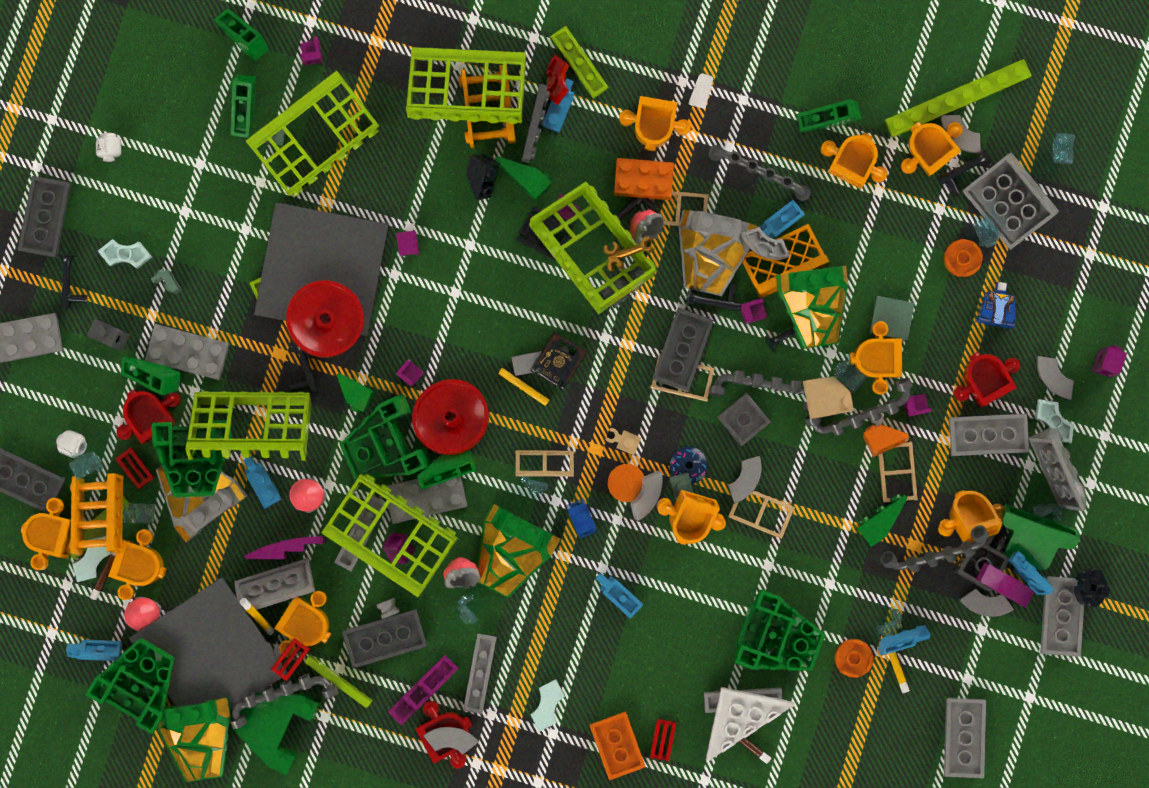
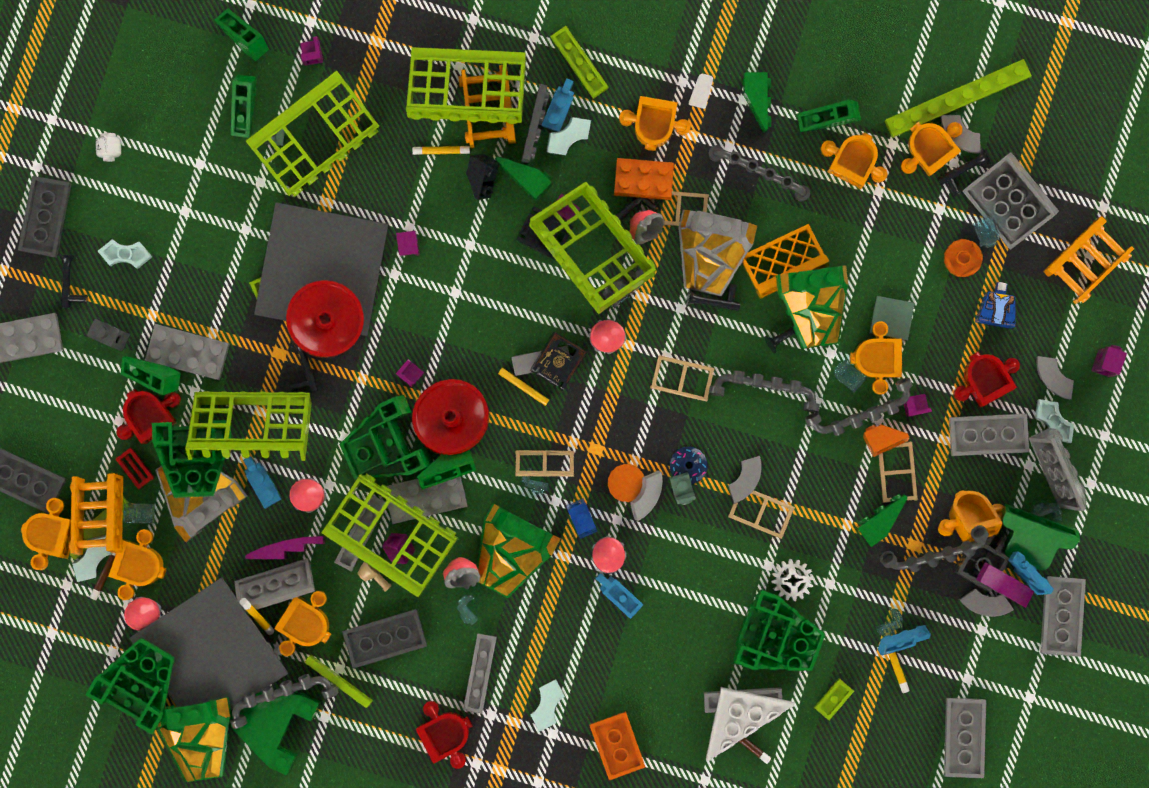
white head [56,430,87,458] -> none
dark azure hinge [66,640,123,661] -> none
clear light blue bracket [69,452,103,480] -> none
sand green bracket [151,269,182,294] -> none
red tile [270,638,310,681] -> none
green slope [337,372,376,414] -> none
light grey wheel [377,598,400,619] -> none
magenta slope [388,655,458,726] -> none
light grey tile [424,727,479,754] -> none
red tile [546,55,569,105] -> none
pearl gold bar [604,237,655,272] -> none
tan plate [605,428,641,455] -> none
red tile [650,719,676,761] -> none
dark grey plate [652,307,714,392] -> none
light orange piece [657,490,726,545] -> none
flat silver tile [717,393,771,447] -> none
magenta panel [740,298,767,324] -> none
light grey tile [741,227,790,260] -> none
dark azure hinge [760,199,805,239] -> none
tan slope [803,376,854,419] -> none
orange tile [834,639,874,678] -> none
clear light blue bracket [1052,133,1075,164] -> none
black plate [1074,568,1110,607] -> none
none -> tan bar [358,562,392,592]
none -> yellow bar [412,146,470,155]
none -> light aqua tile [546,117,591,155]
none -> coral hair [589,319,627,354]
none -> coral hair [591,536,627,574]
none -> green slope [743,72,771,133]
none -> white gear [771,559,814,601]
none -> lime plate [814,678,854,721]
none -> light orange fence [1043,216,1134,304]

